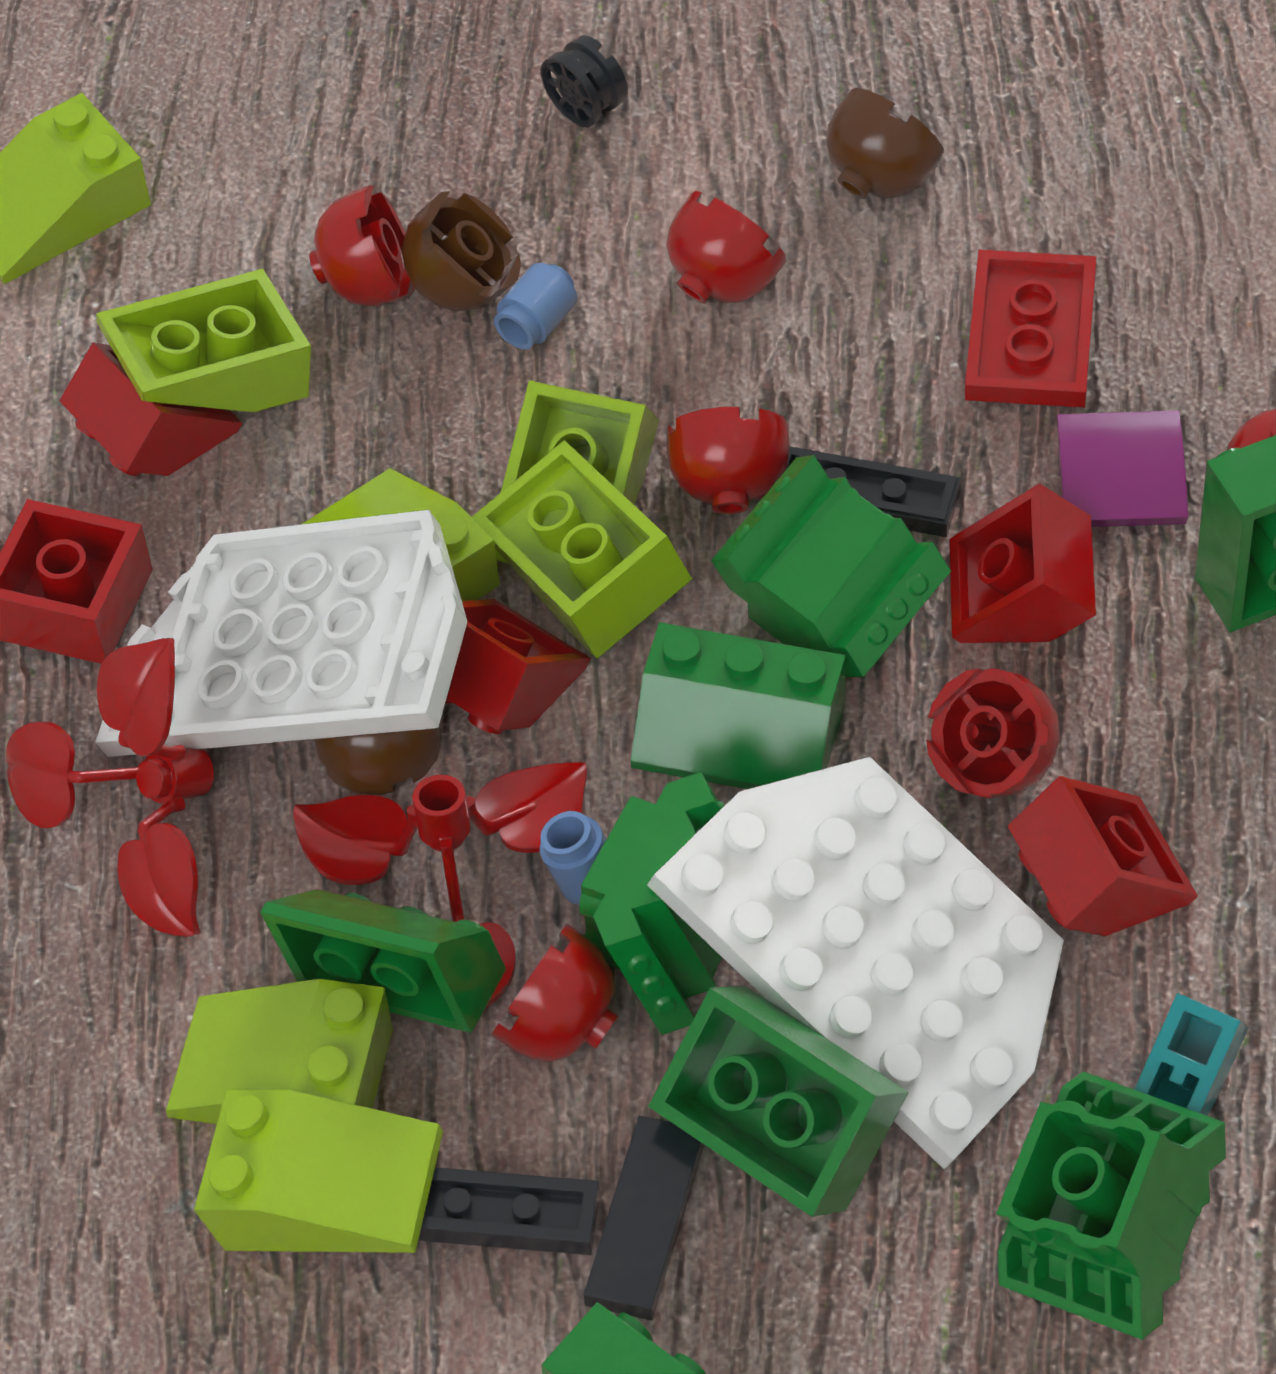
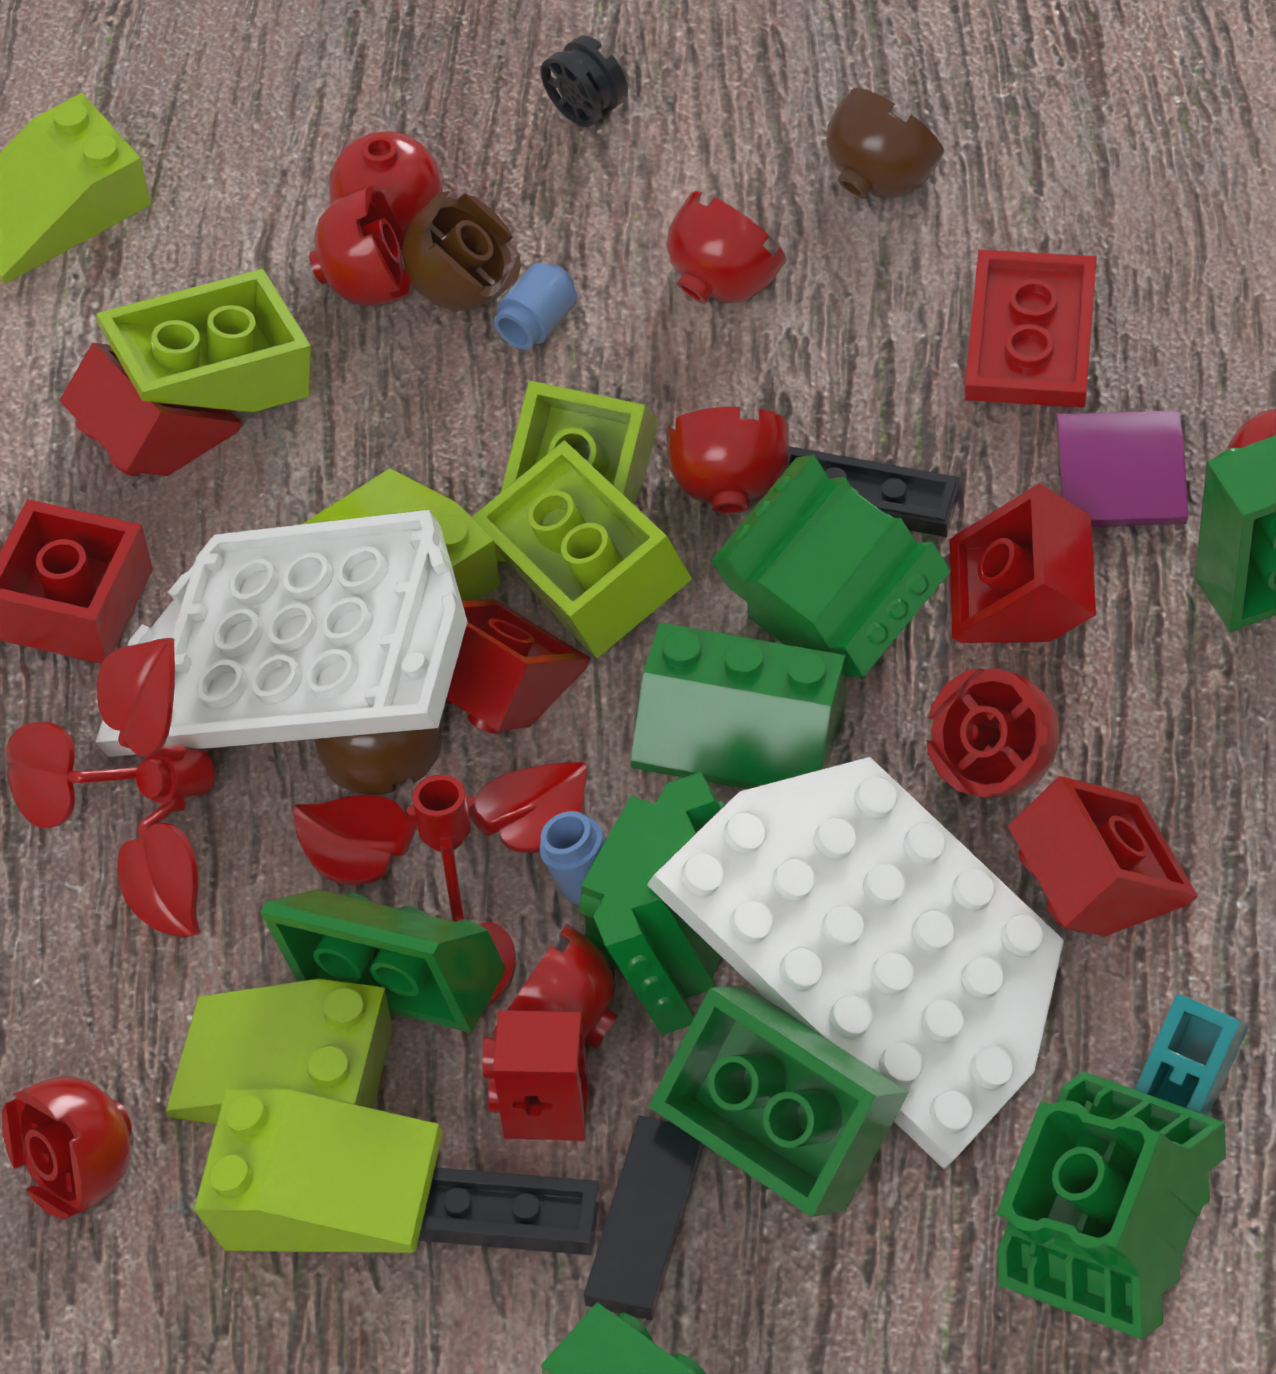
none -> red cylinder [2,1076,132,1219]
none -> red cylinder [329,131,443,234]
none -> red brick [482,1010,589,1141]

